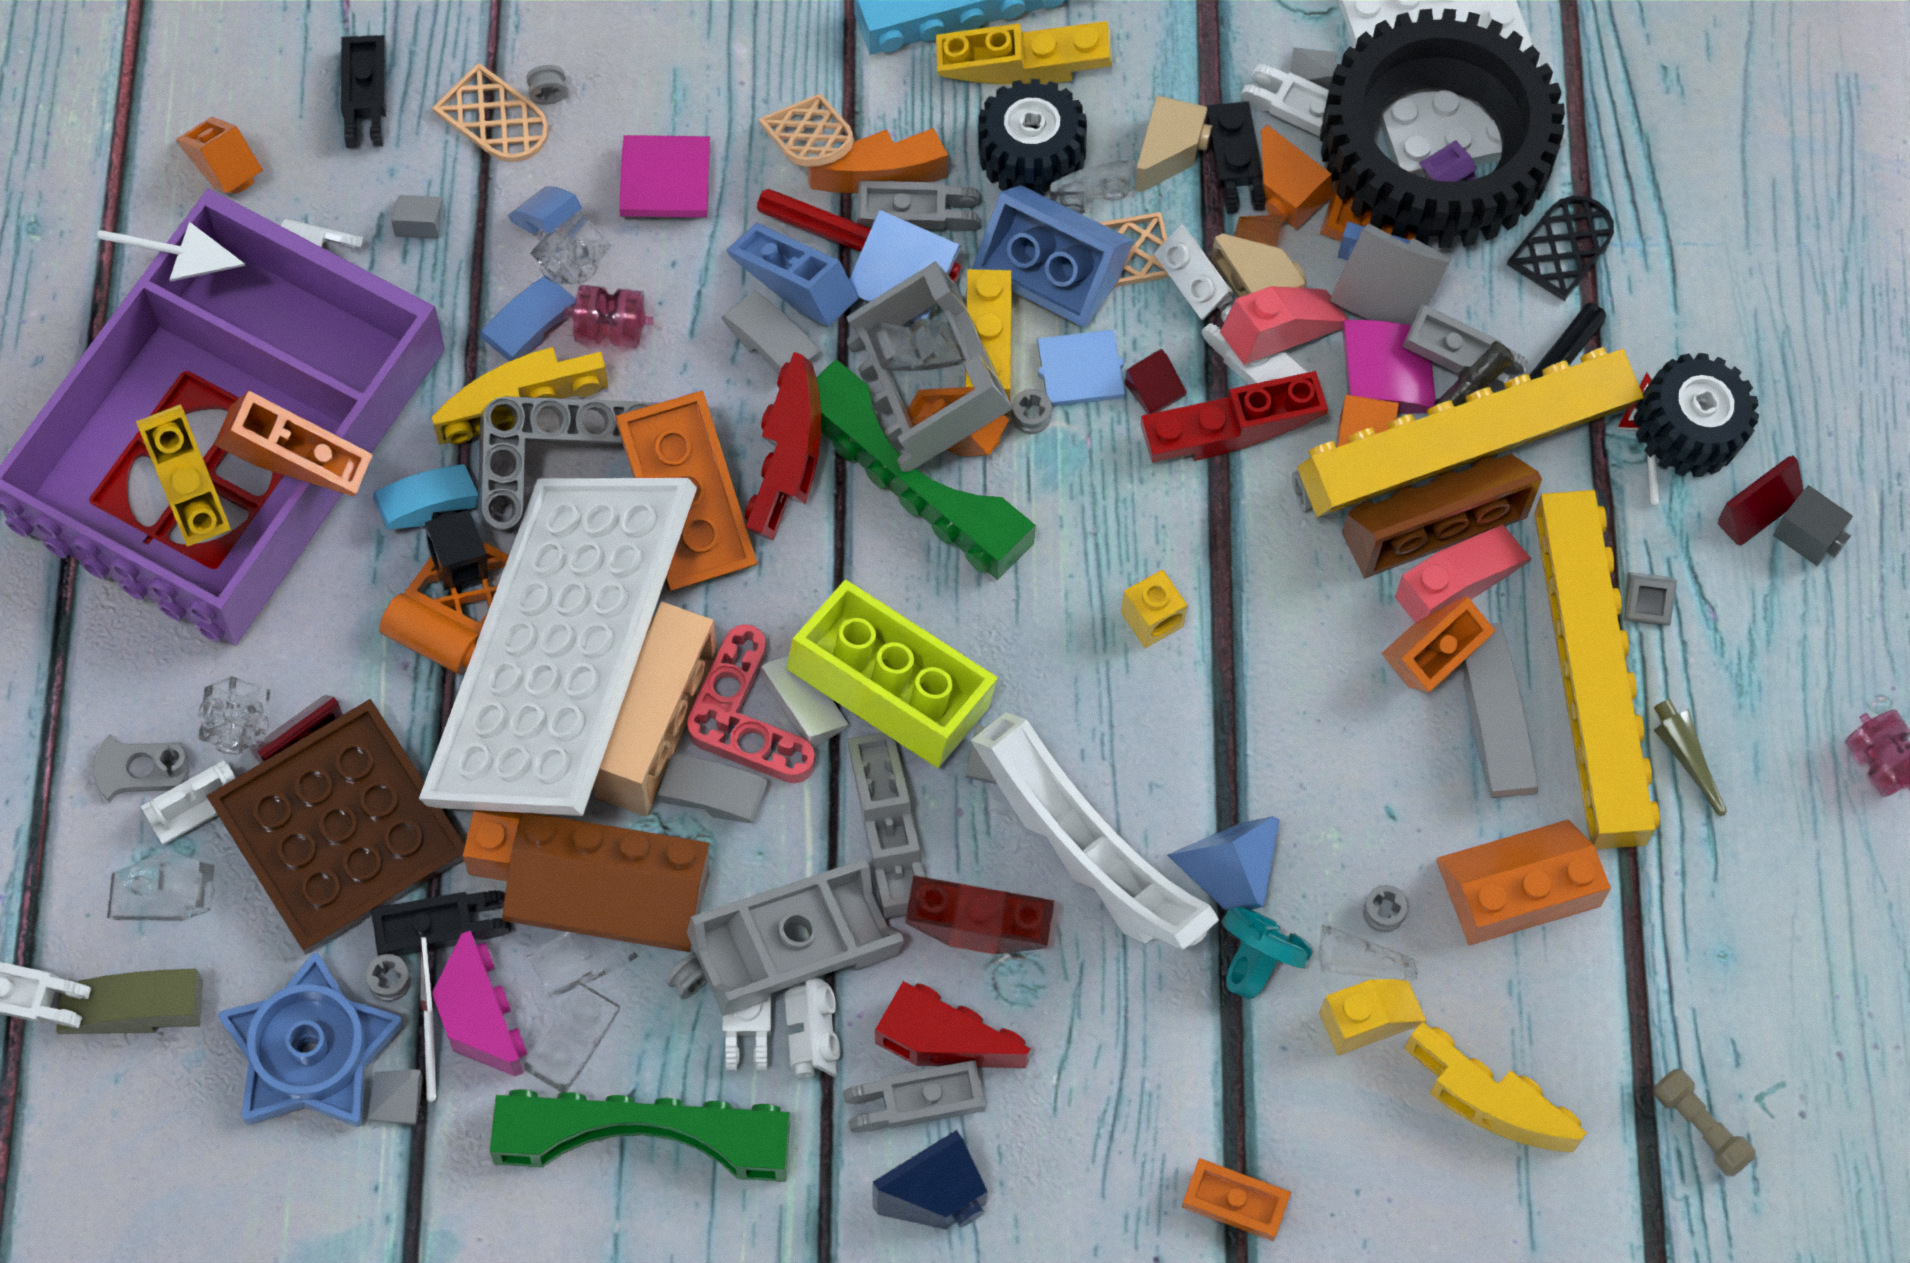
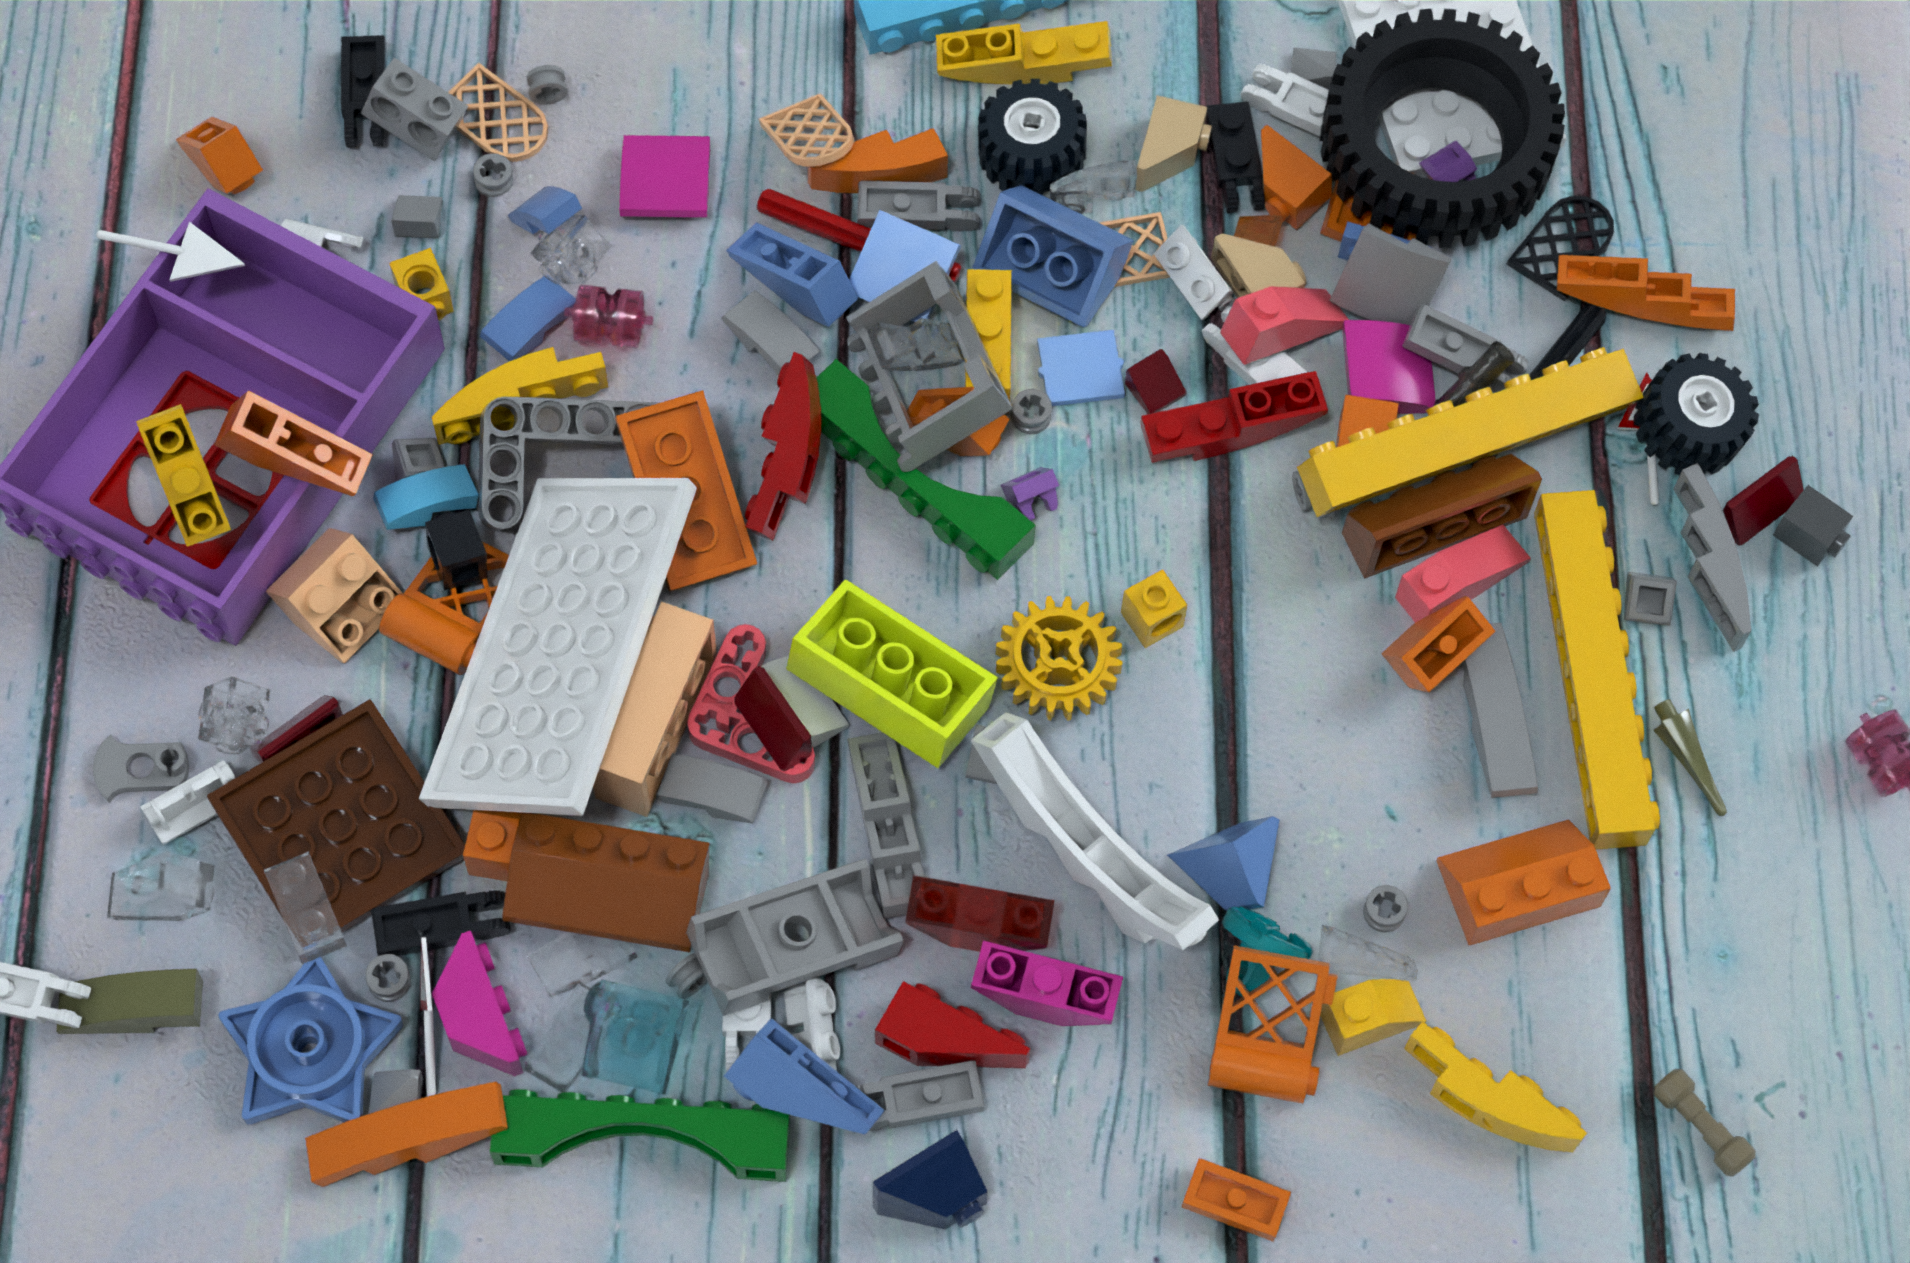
none -> clear slope [264,852,347,964]
none -> light nougat slope [266,528,402,664]
none -> orange slope [306,1081,508,1187]
none -> light grey brick [361,58,468,161]
none -> yellow brick [389,248,454,321]
none -> light grey slope [392,438,446,482]
none -> light grey bush [473,153,513,197]
none -> clear light blue slope [581,979,690,1095]
none -> medium blue slope [724,1018,885,1135]
none -> dark red slope [734,665,812,771]
none -> dark pink slope [971,940,1123,1026]
none -> yellow gear [995,596,1123,721]
none -> medium lavender tile [1000,467,1059,520]
none -> orange piece [1207,945,1337,1104]
none -> orange slope [1557,255,1735,331]
none -> light grey slope [1673,463,1752,652]

